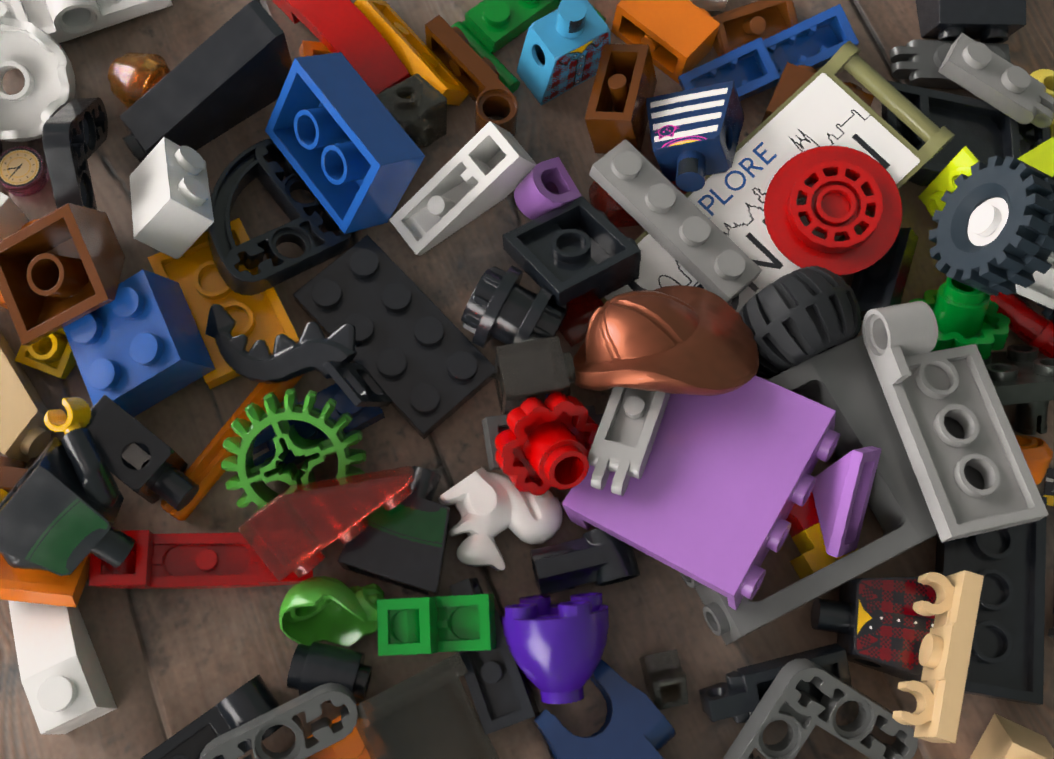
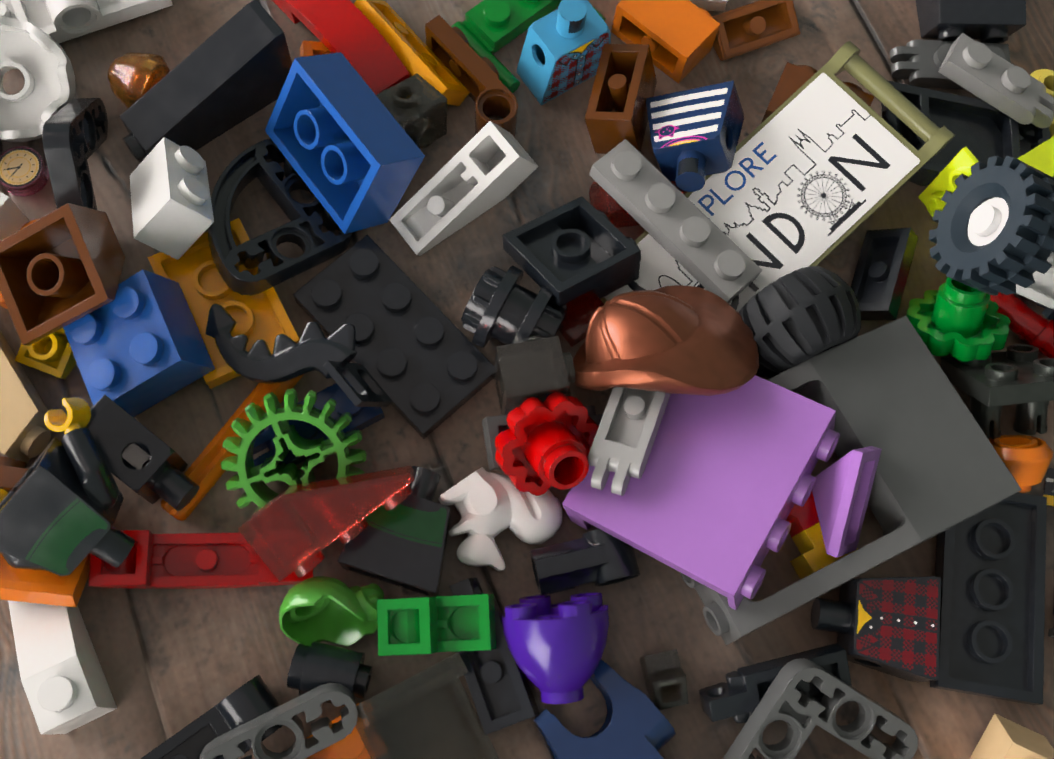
medium lavender plate [514,157,582,220] -> none
blue slope [678,4,859,101] -> none
red wheel [764,146,902,276] -> none
light grey hinge [862,301,1049,542] -> none
tan plate [892,570,984,743] -> none

